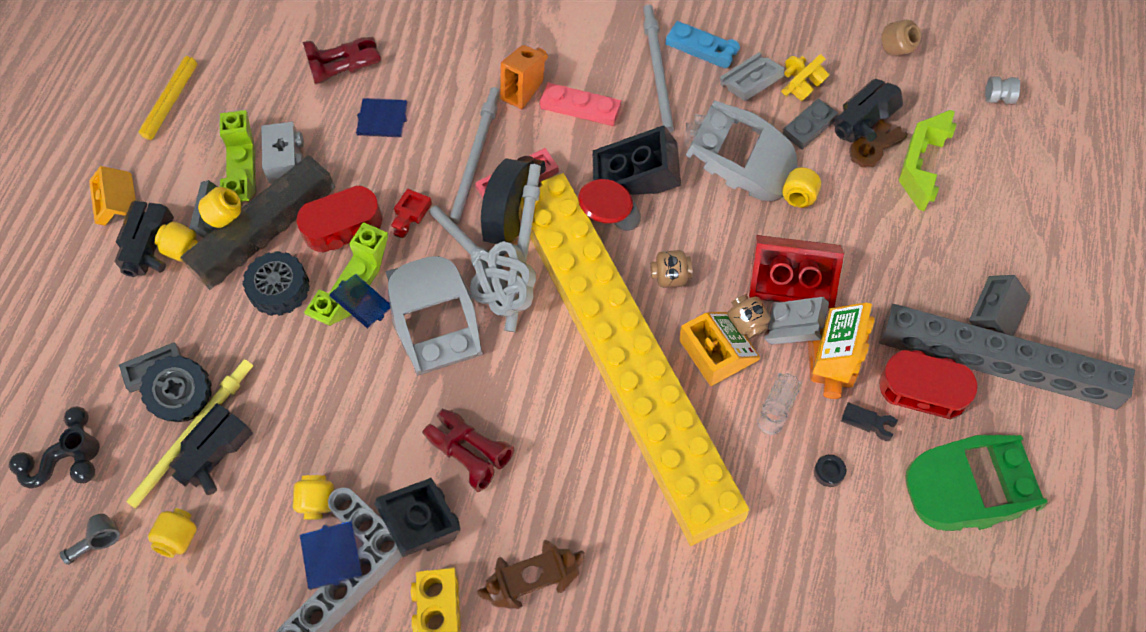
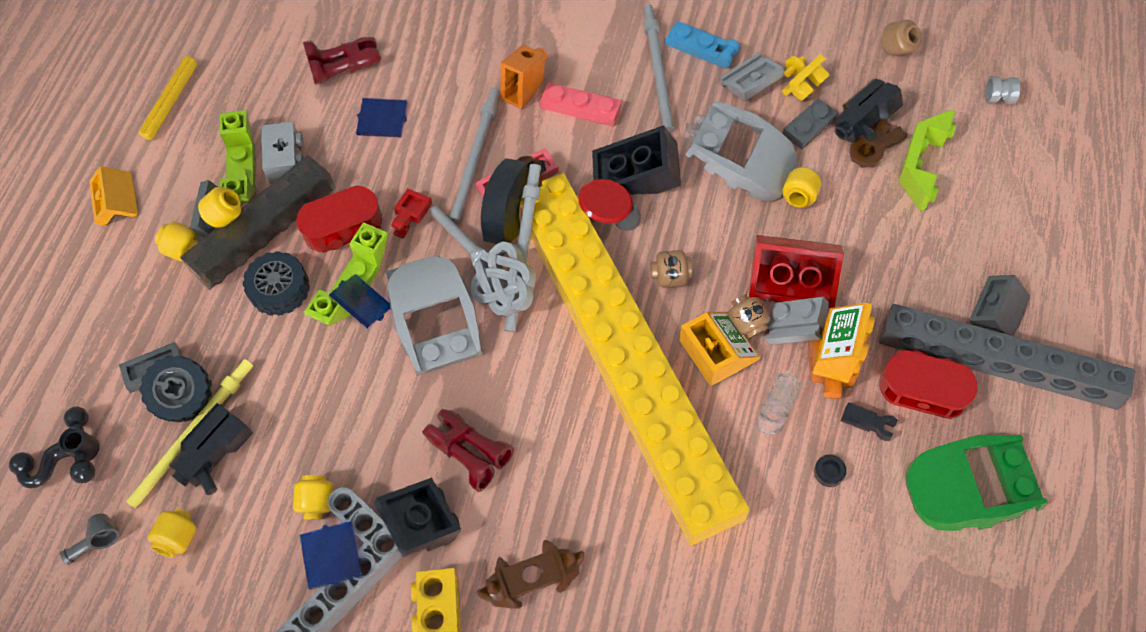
black piece [114,201,174,277] -> none

